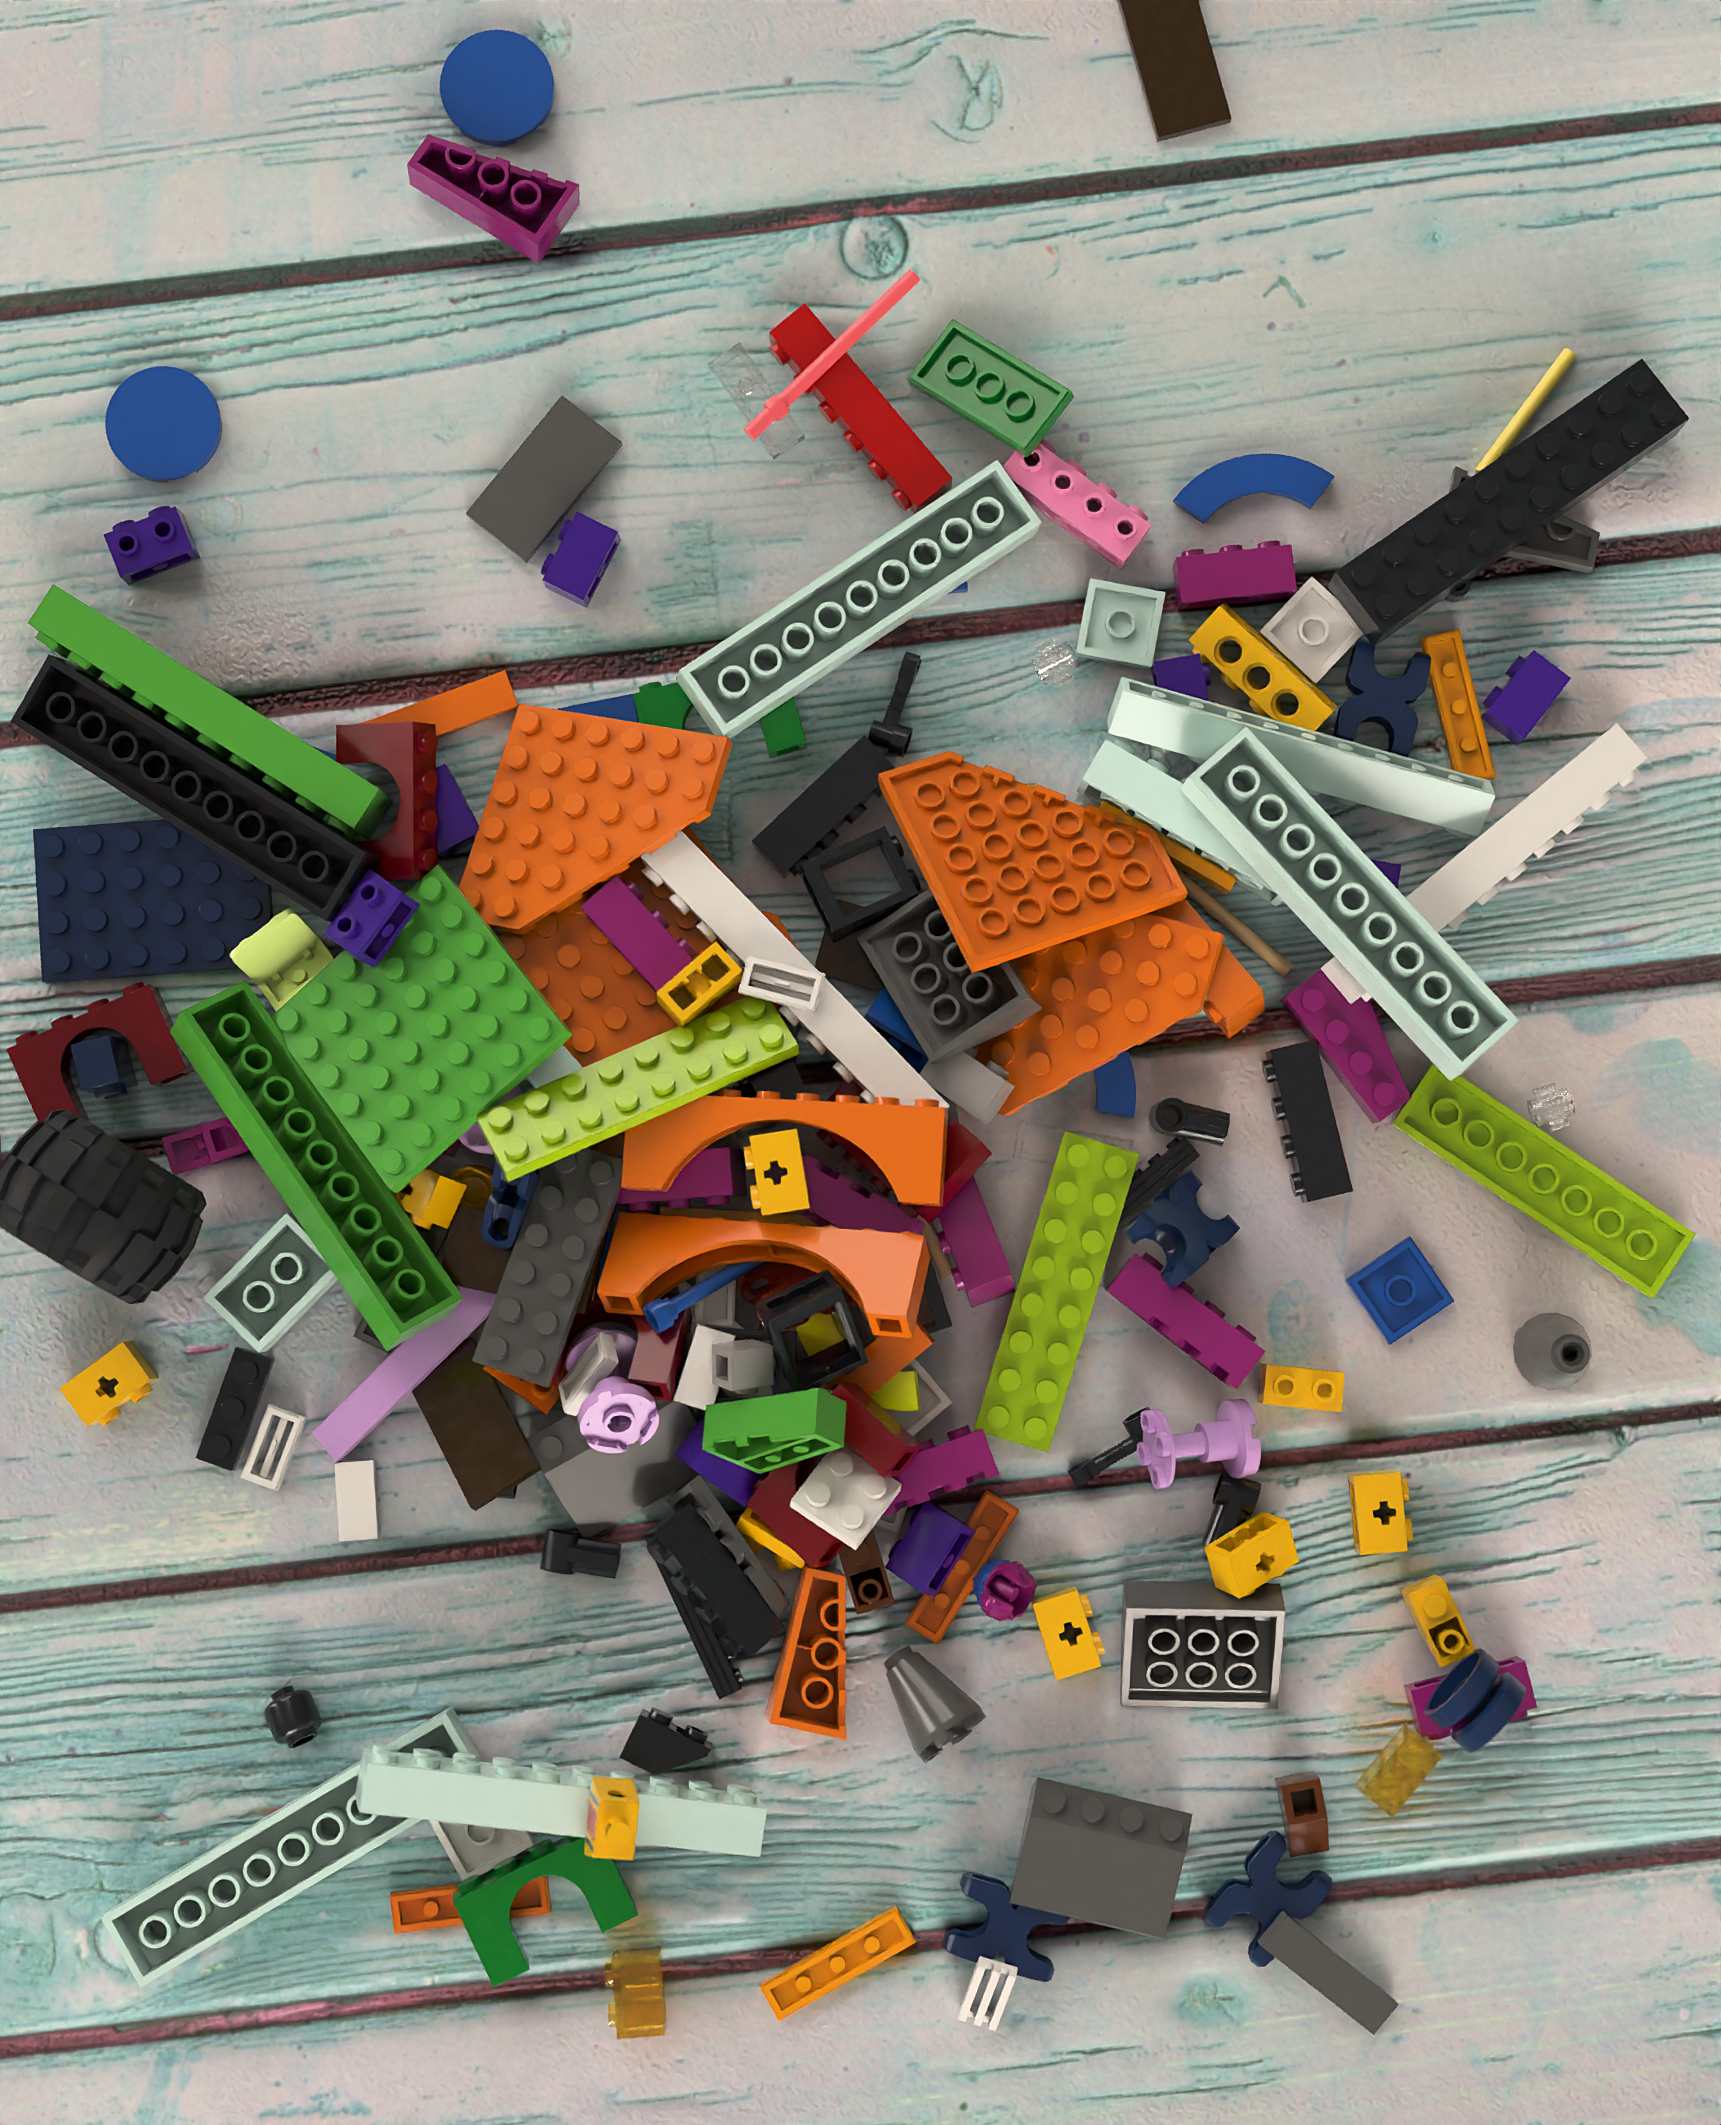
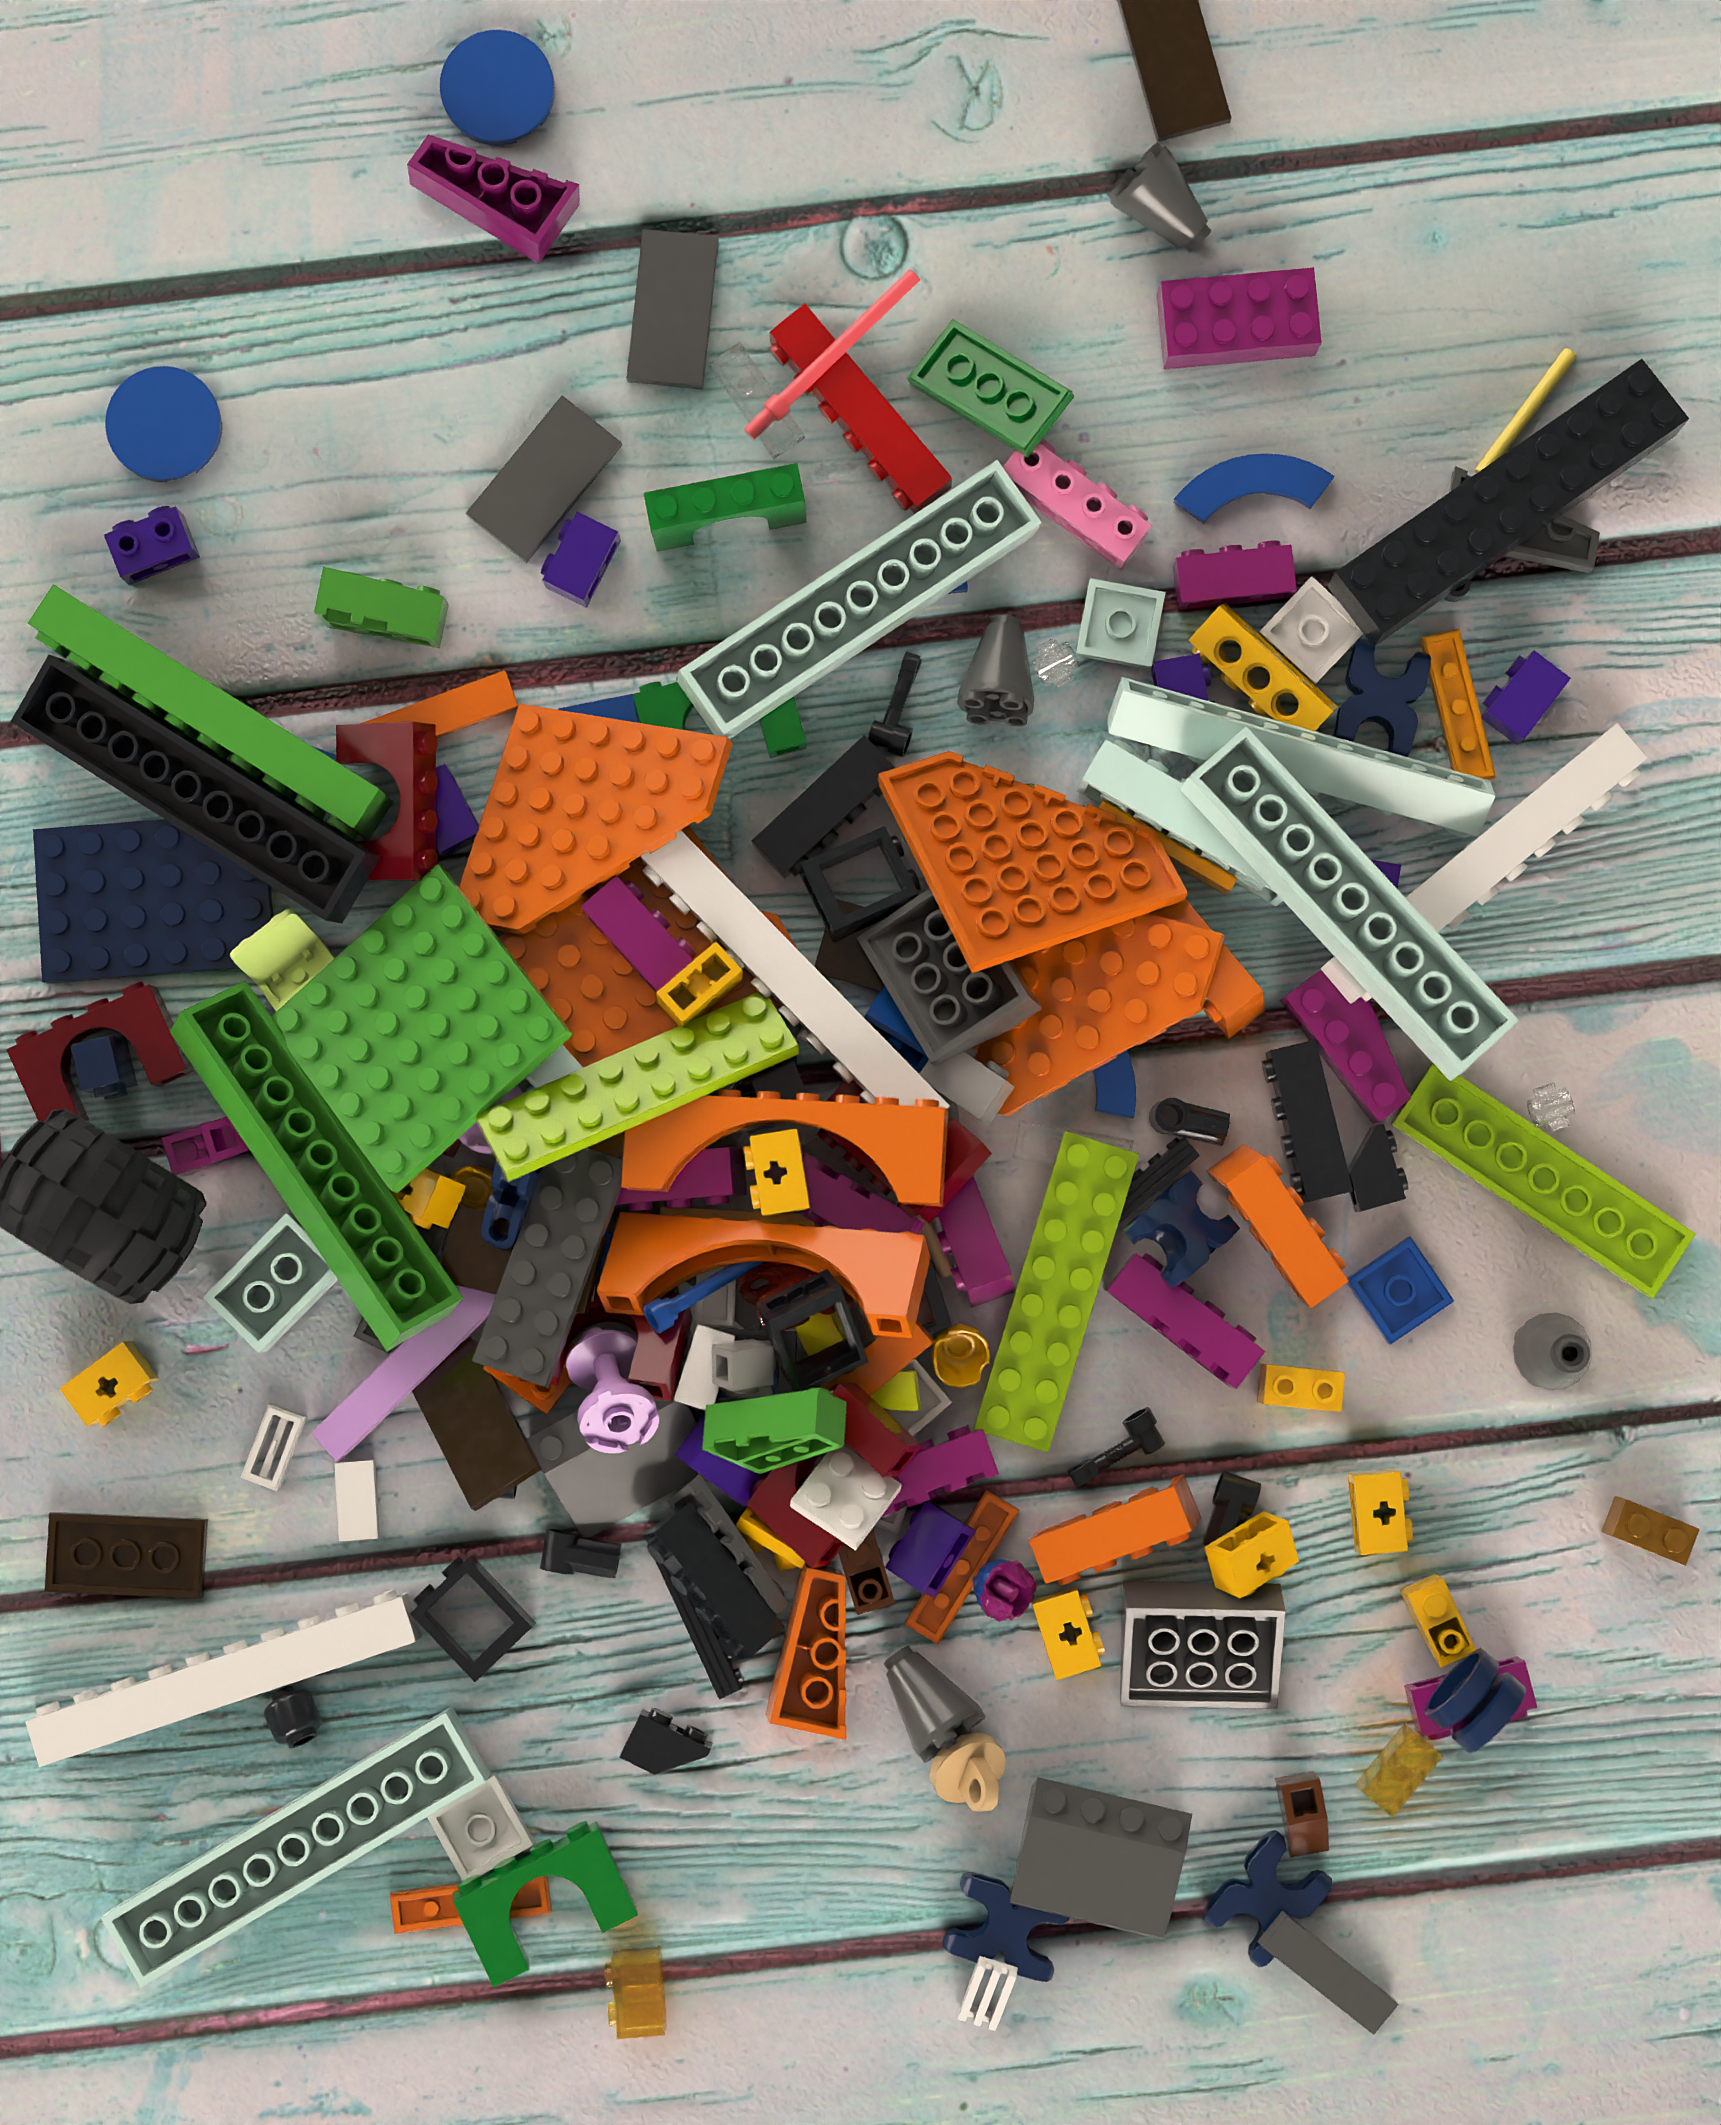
black plate [196,1347,275,1471] -> none
dark purple brick [324,869,420,968] -> none
light aqua brick [355,1743,767,1857] -> none
white tile [558,1332,619,1416] -> none
yellow torso [584,1776,639,1860] -> none
white tile [738,953,825,1013] -> none
light orange tile [759,1905,916,2021] -> none
lavender piece [1137,1399,1261,1489] -> none
tan bar [1175,866,1294,977] -> none
none -> white brick [25,1589,421,1767]
none -> dark brown tile [44,1512,208,1599]
none -> bright green wedge [314,566,449,649]
none -> black window [410,1555,536,1682]
none -> dark grey tile [626,229,719,389]
none -> green arch [643,463,807,552]
none -> tan tile [929,1732,1006,1811]
none -> yellow hair [930,1324,990,1389]
none -> dark grey cone [957,615,1034,727]
none -> orange wedge [1028,1474,1201,1586]
none -> dark grey cone [1107,142,1212,252]
none -> magenta brick [1156,267,1322,370]
none -> orange wedge [1206,1144,1349,1308]
none -> black slope [1348,1124,1409,1212]
none -> pearl gold brick [1601,1496,1700,1566]

